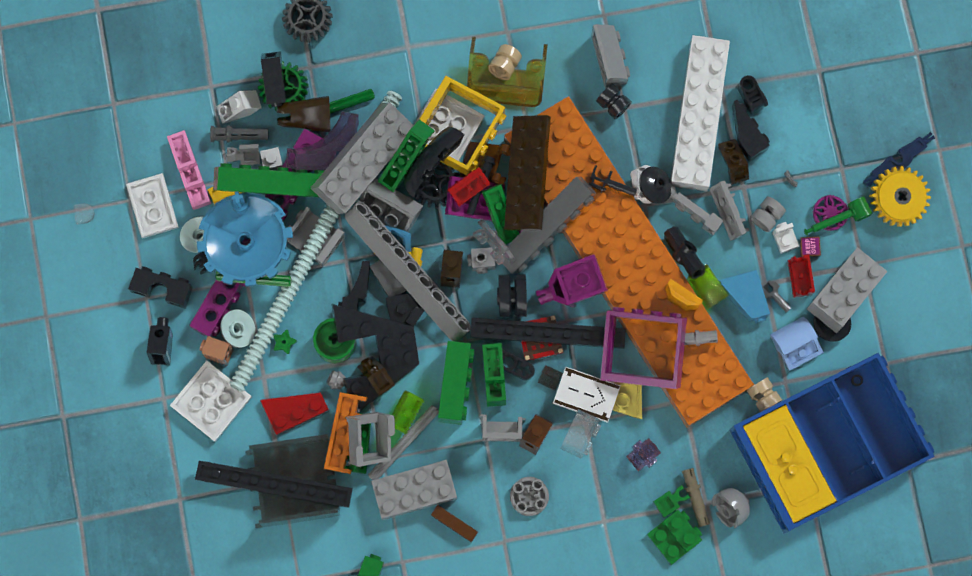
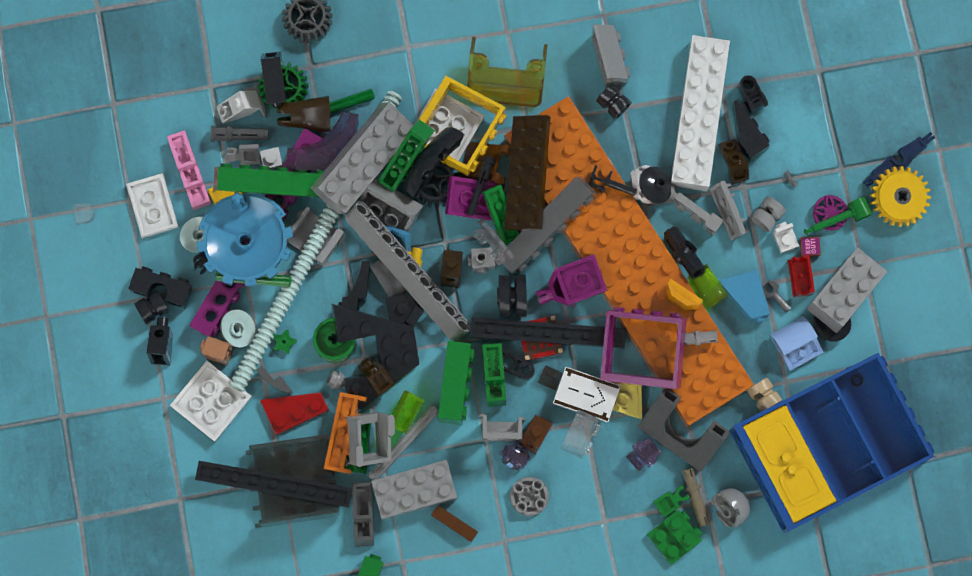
red hinge [447,167,490,207] -> none
tan wheel [488,44,522,80] -> none
none -> black wheel [134,290,170,325]
none -> light grey bar [244,83,266,117]
none -> dark grey slope [256,366,293,395]
none -> dark grey slope [352,482,374,546]
none -> clear purple head [500,442,530,471]
none -> dark grey arch [638,388,730,472]

